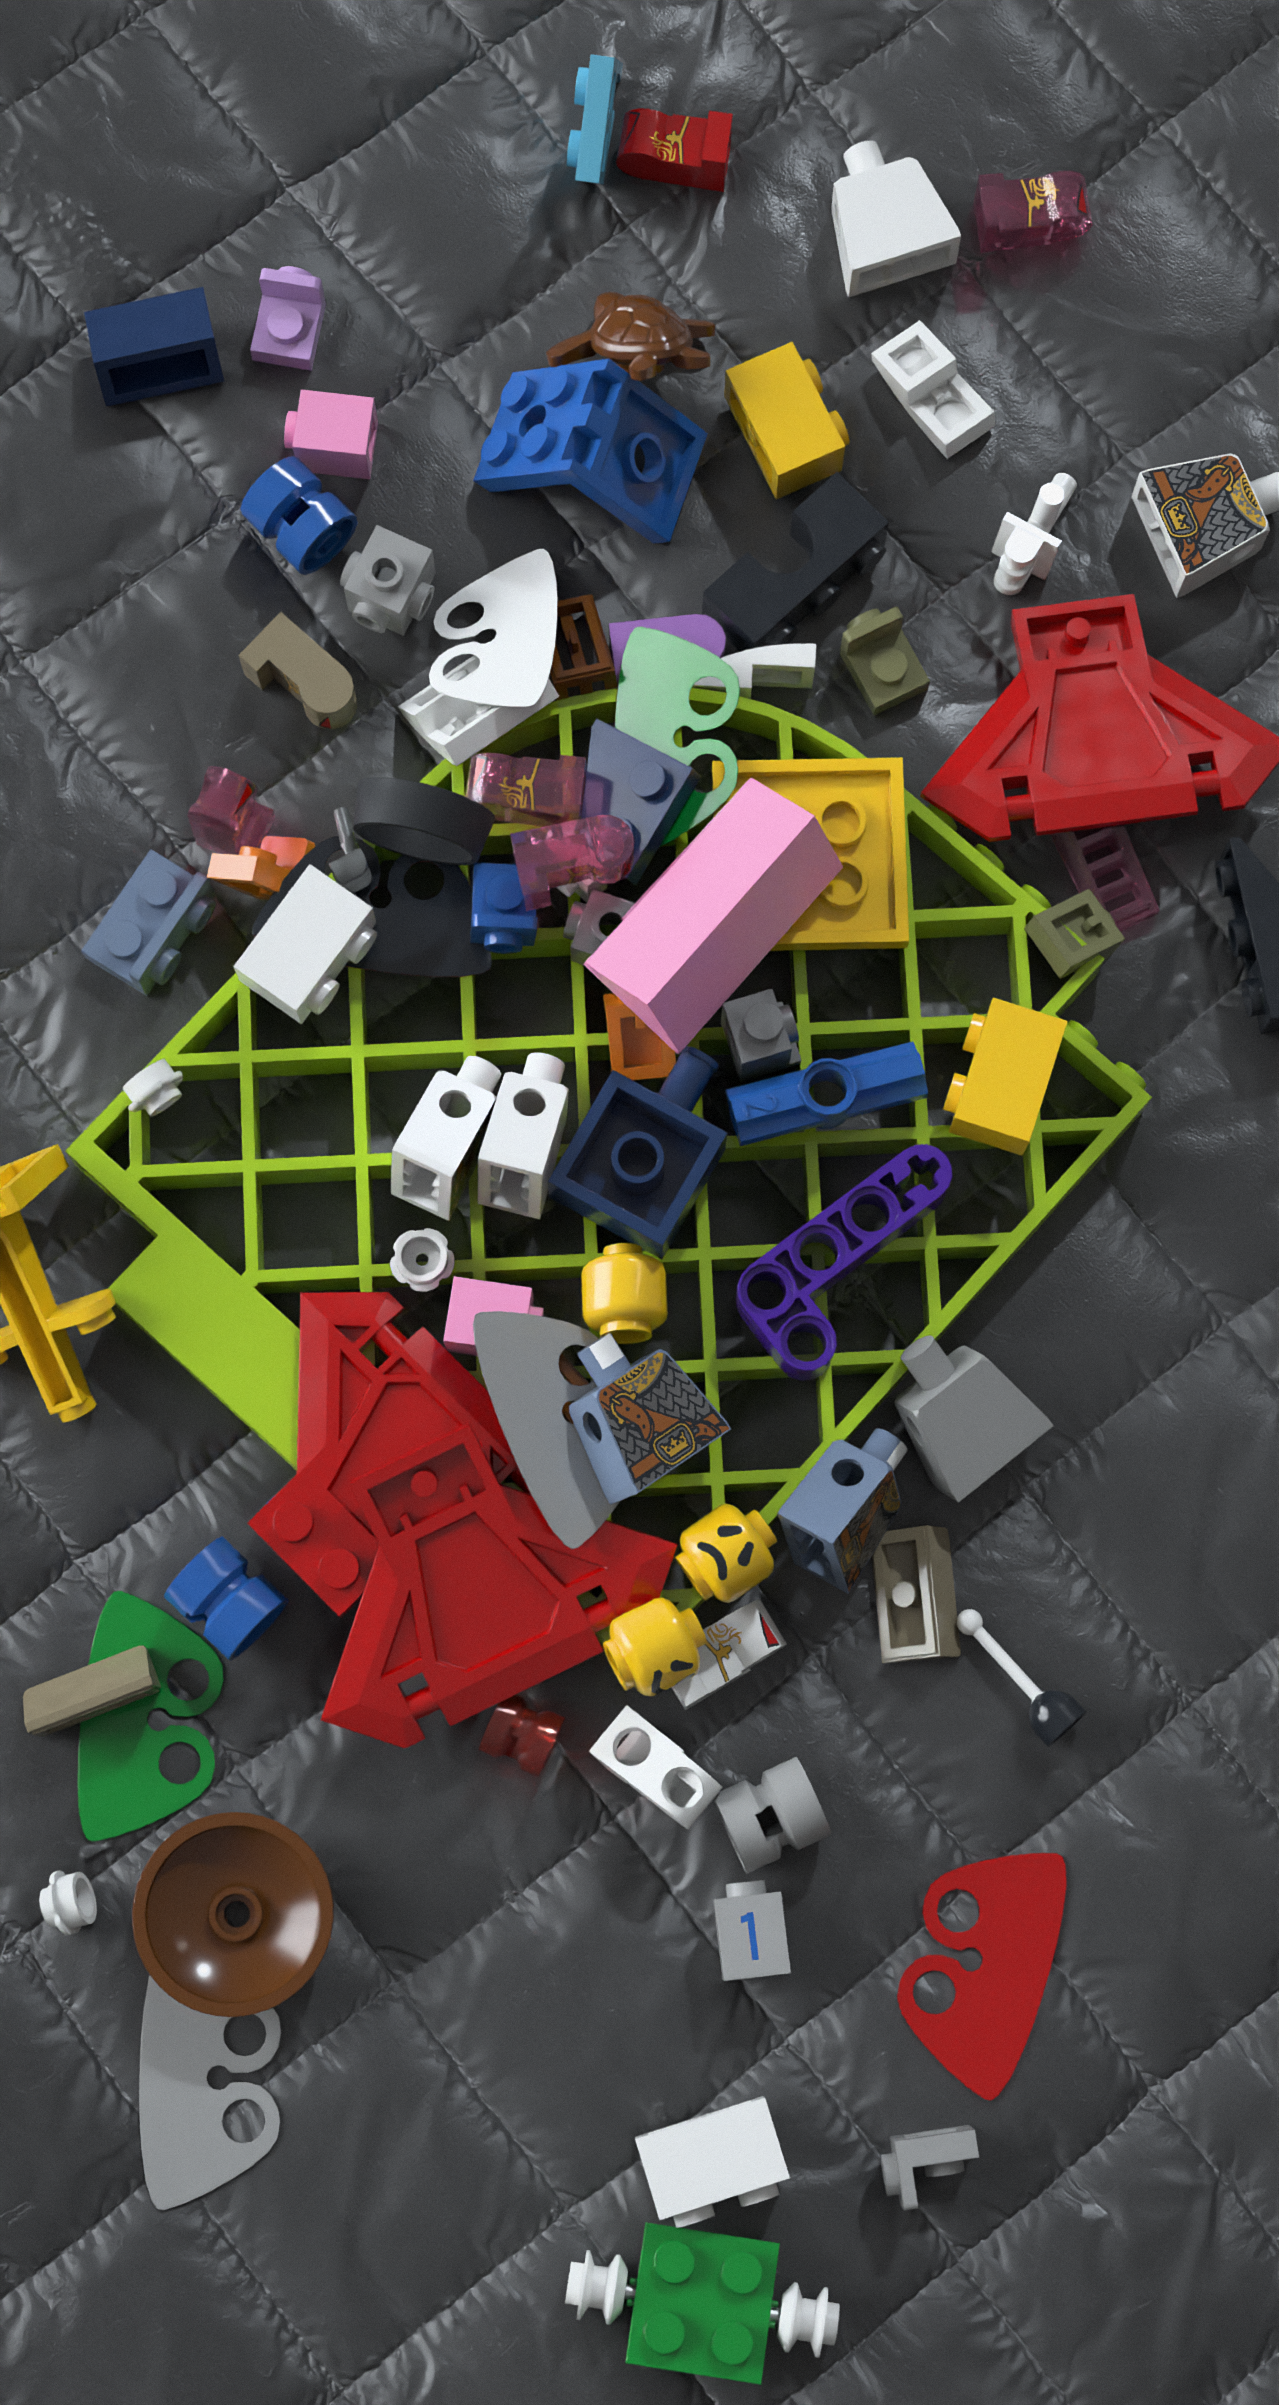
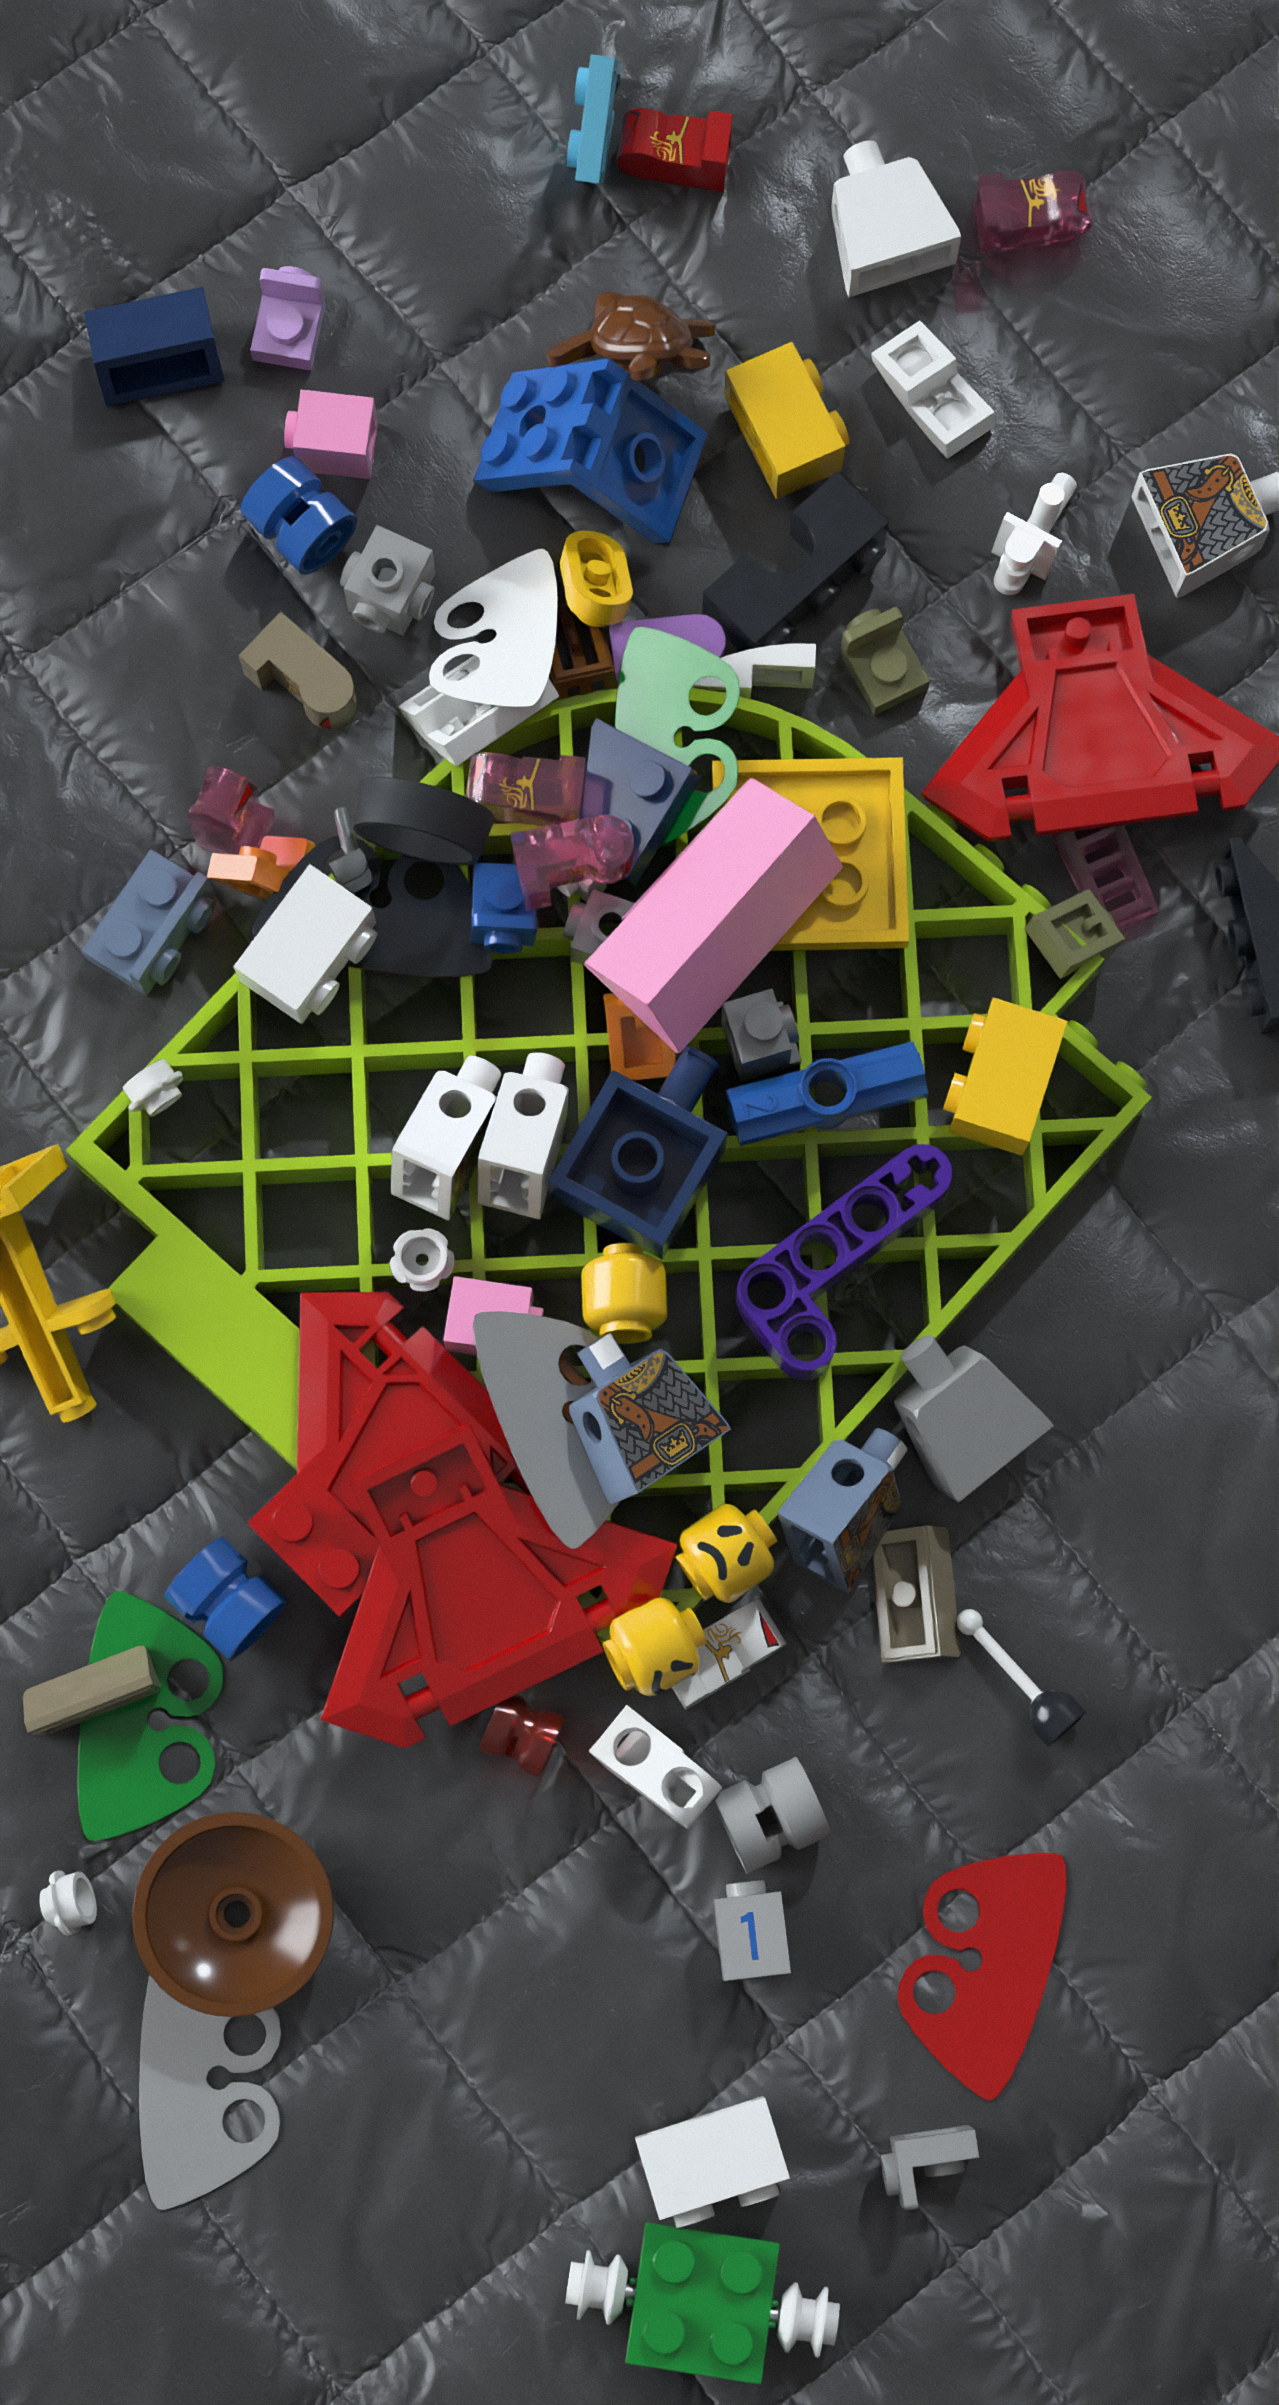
none -> yellow plate [560,531,633,627]

